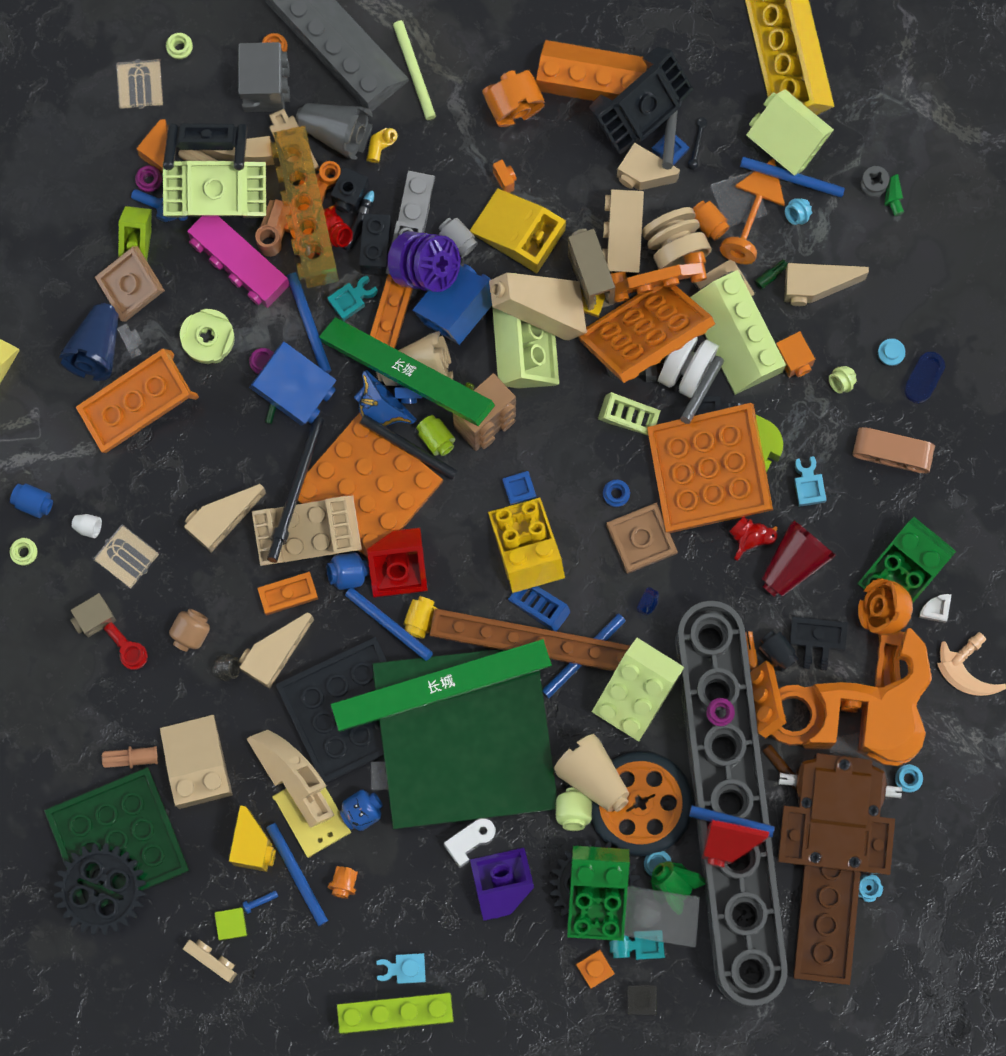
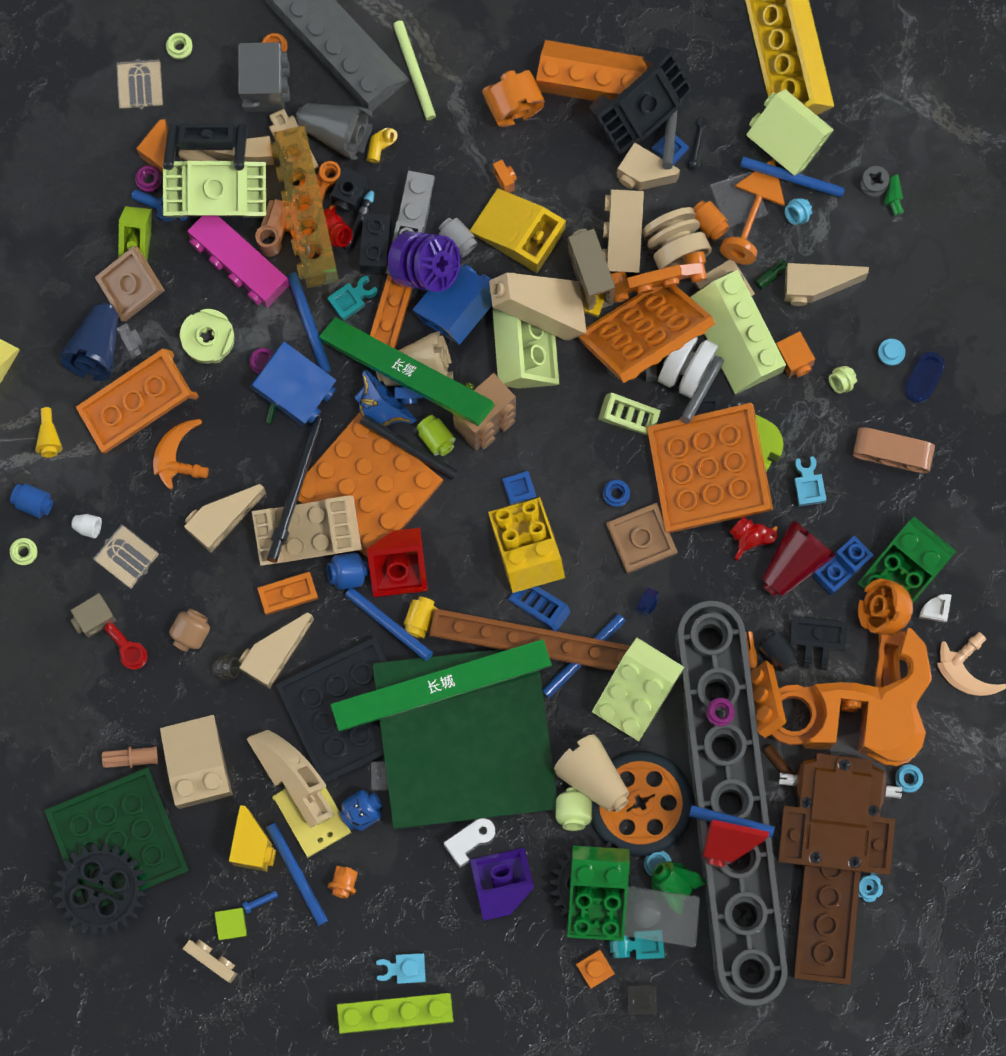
none -> yellow cone [35,407,63,458]
none -> orange piece [153,419,209,489]
none -> blue slope [813,536,873,595]

